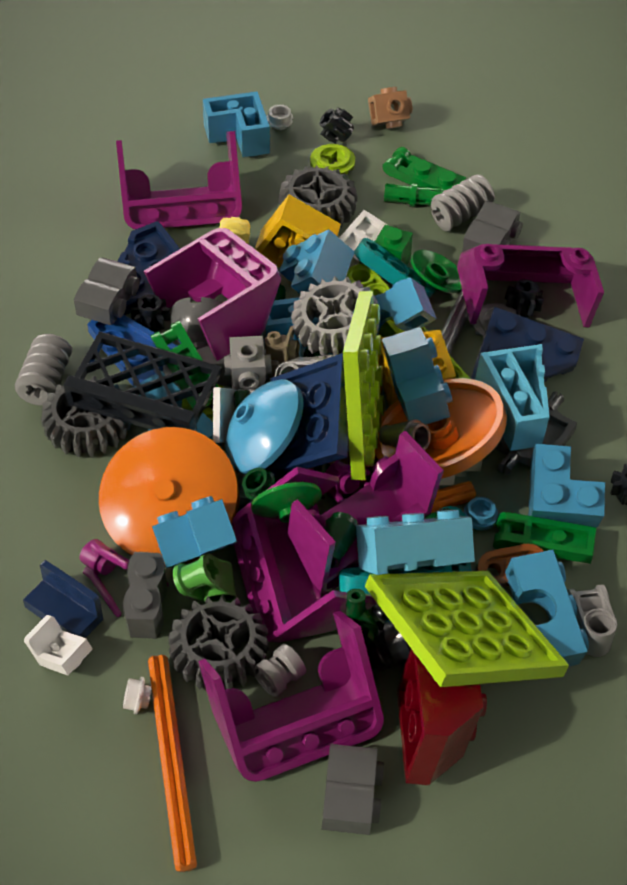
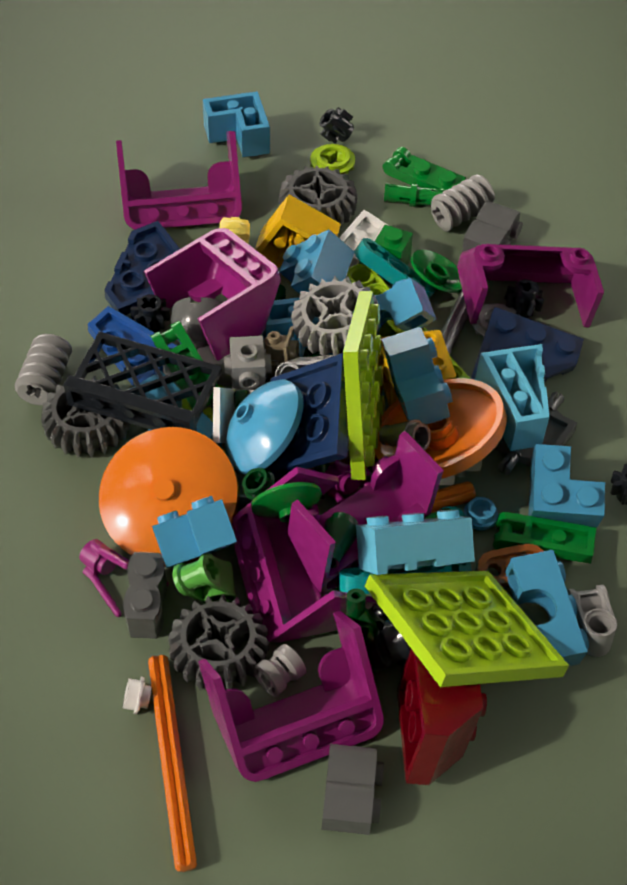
dark blue panel [23,560,104,638] -> none
white bracket [24,615,93,676] -> none
dark grey brick [74,257,140,325] -> none
white plate [266,105,293,130] -> none
medium nougat brick [368,87,413,129] -> none

